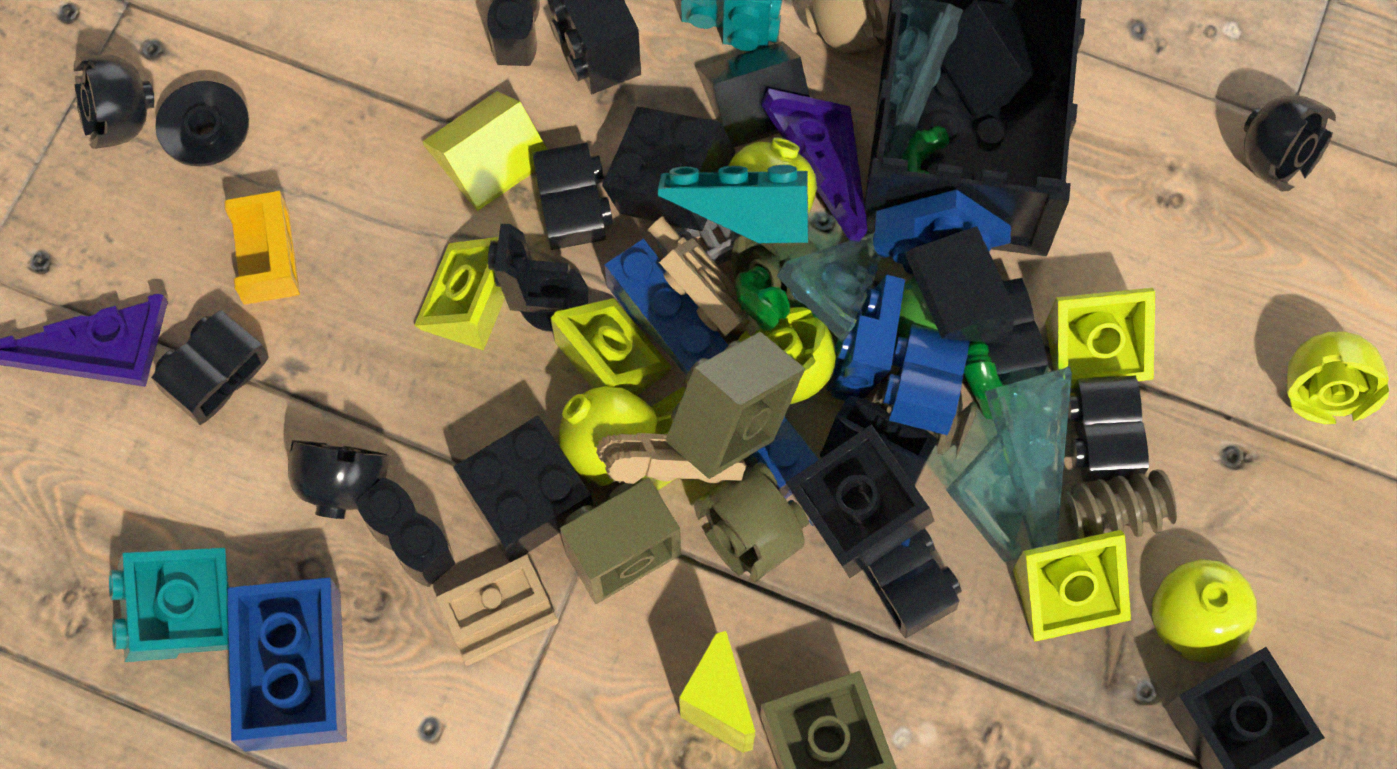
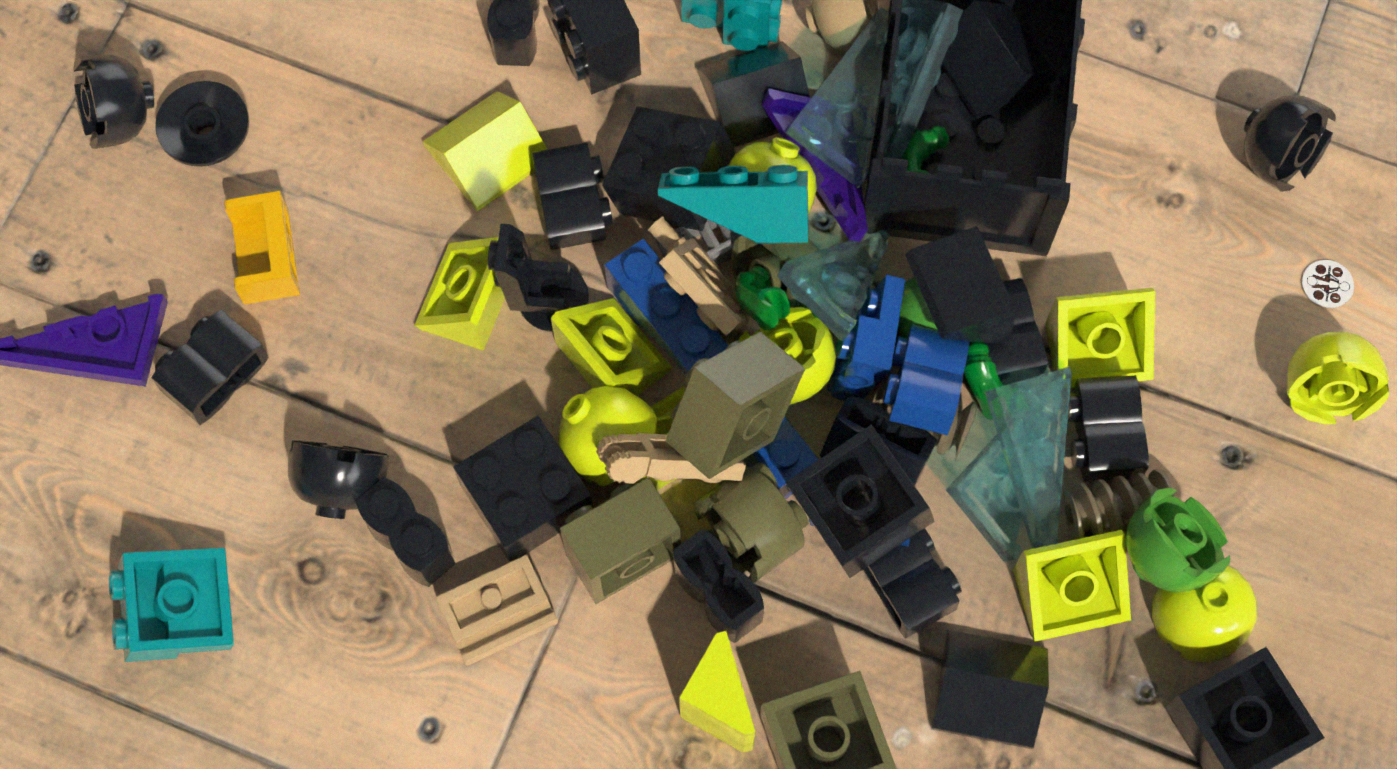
blue brick [227,577,347,752] -> none
blue plate [873,190,1011,274] -> none
none -> black brick [673,529,764,643]
none -> clear light blue wing [786,7,889,188]
none -> black slope [931,630,1049,749]
none -> bright green cylinder [1125,488,1230,593]
none -> white sticker [1302,260,1354,308]

